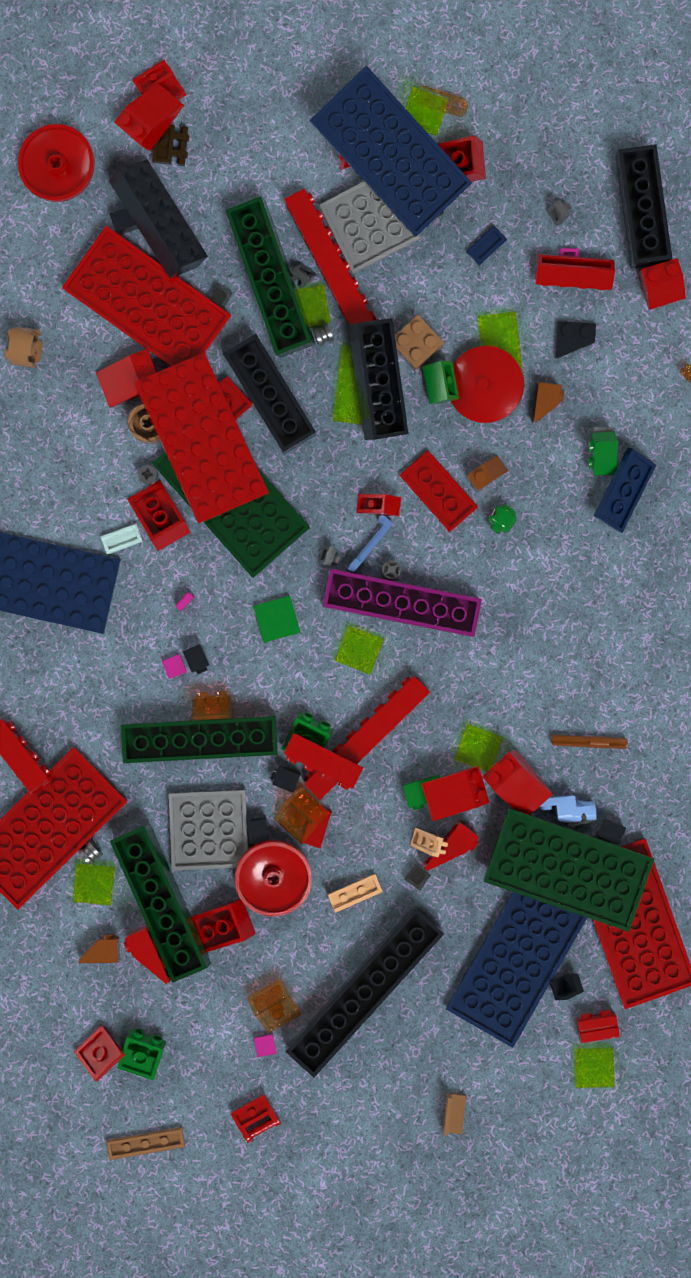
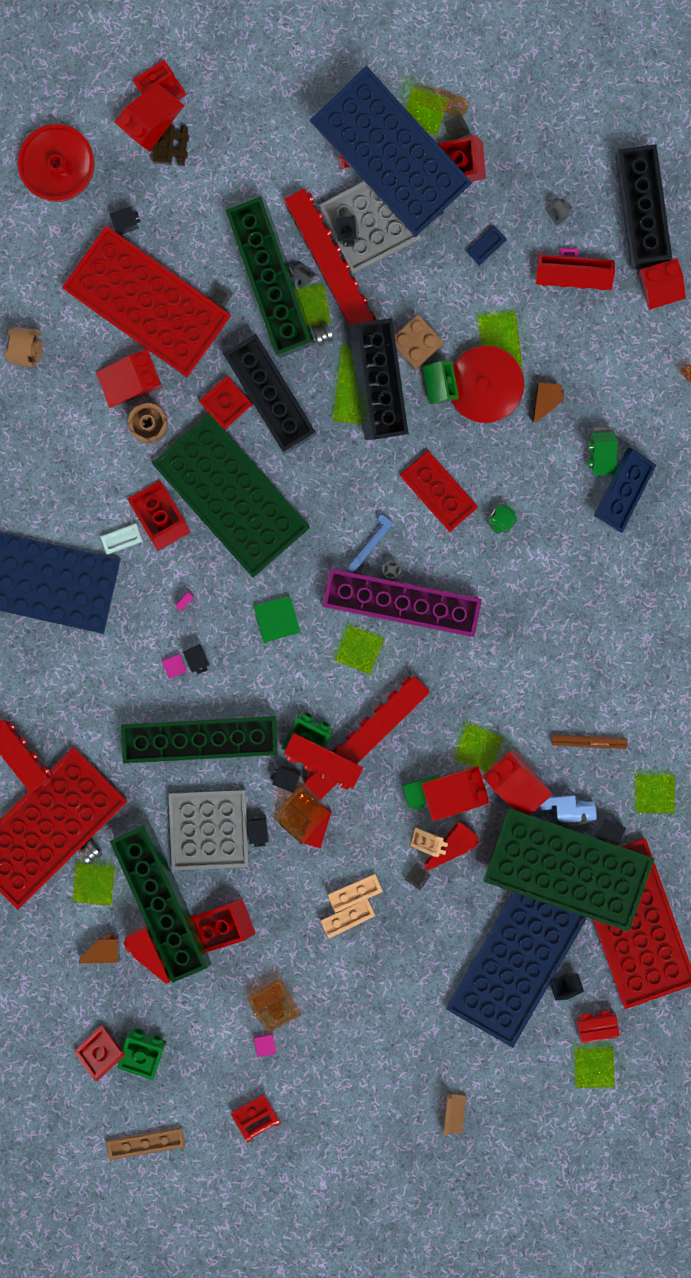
black brick [109,159,208,279] -> none
red plate [134,353,269,524] -> none
flat silver wheel [138,465,158,485] -> none
clear orange slope [192,691,233,720] -> none
red dish [235,840,312,916] -> none
black brick [285,905,444,1078] -> none
flat silver tile [318,545,342,567] -> none
red slope [356,494,402,516] -> none
dark orange slope [466,455,508,493] -> none
black wing [555,321,596,359] -> none
none -> light nougat hinge [320,899,375,938]
none -> black brick [336,216,359,247]
none -> clear smoke plate [444,114,470,141]
none -> clear neon green plate [636,774,675,813]

